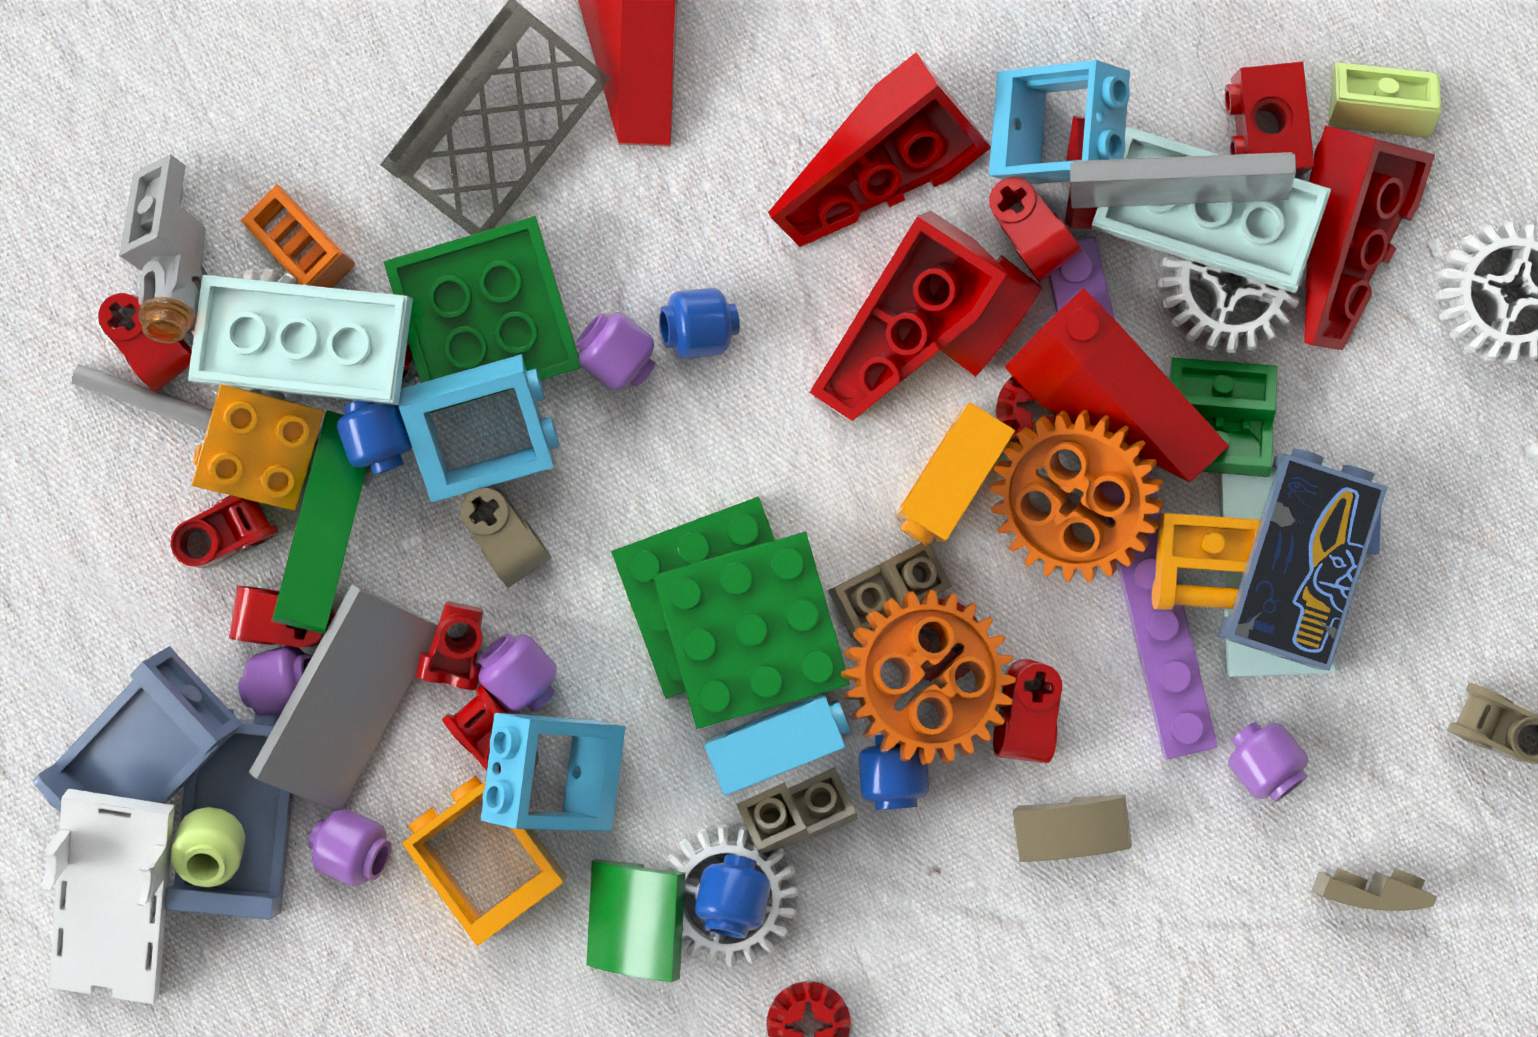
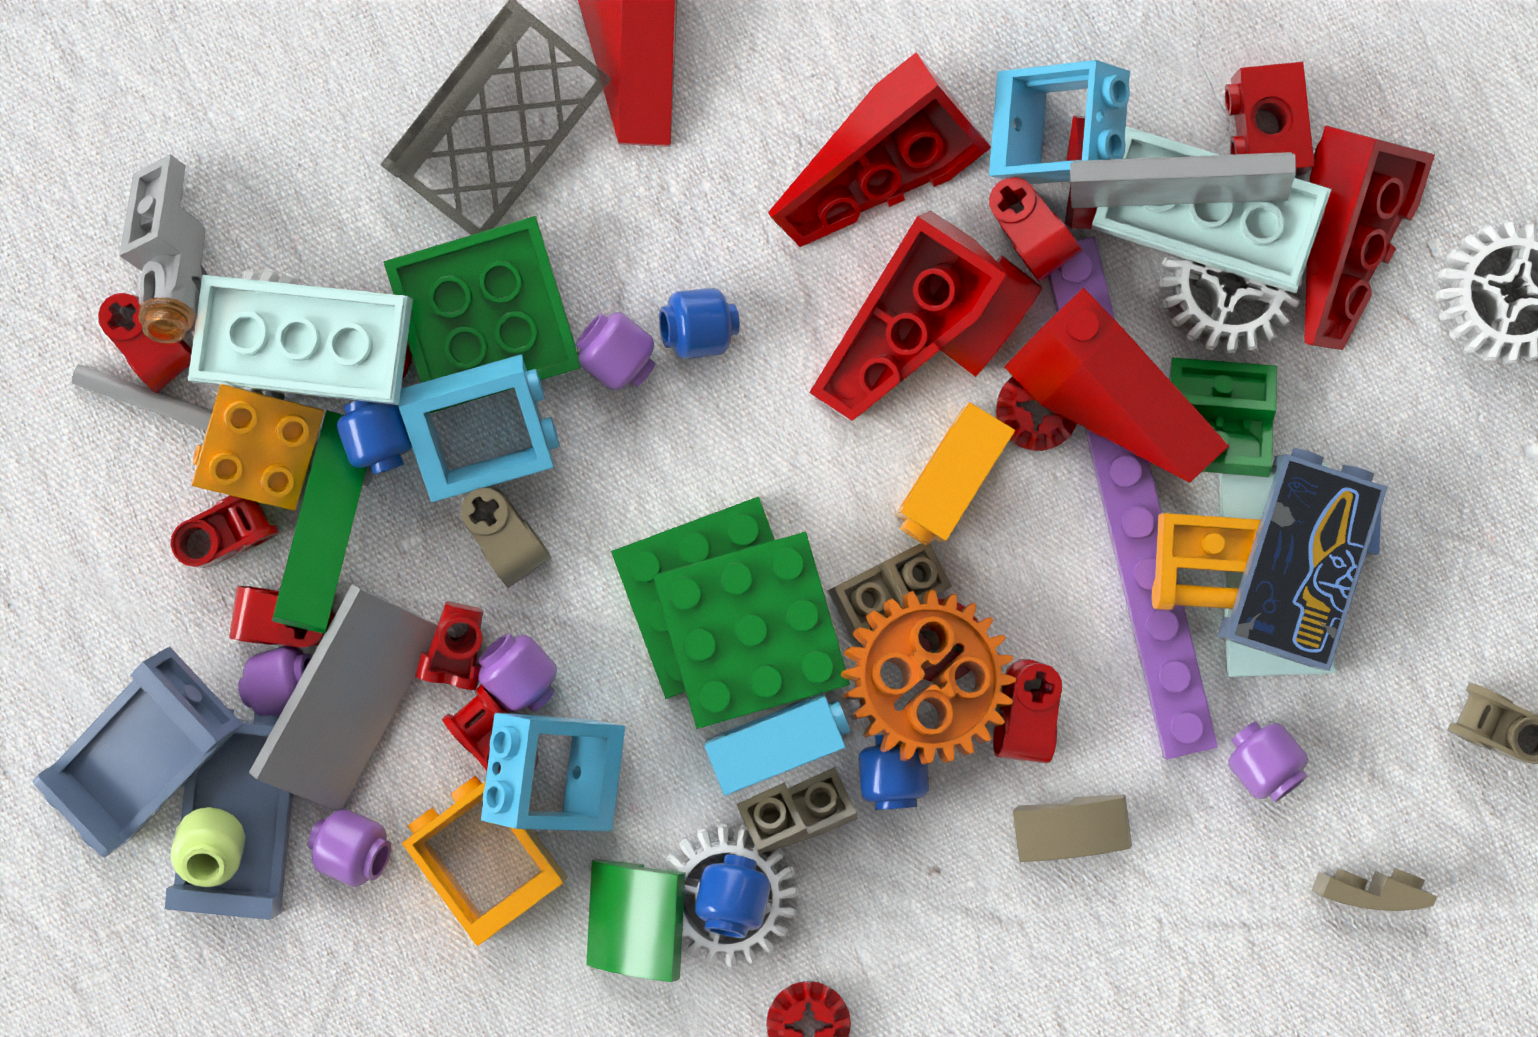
white piece [42,789,175,1004] -> none
orange slope [240,184,355,288] -> none
orange gear [990,410,1164,582] -> none
yellowish green slope [1329,62,1441,137] -> none

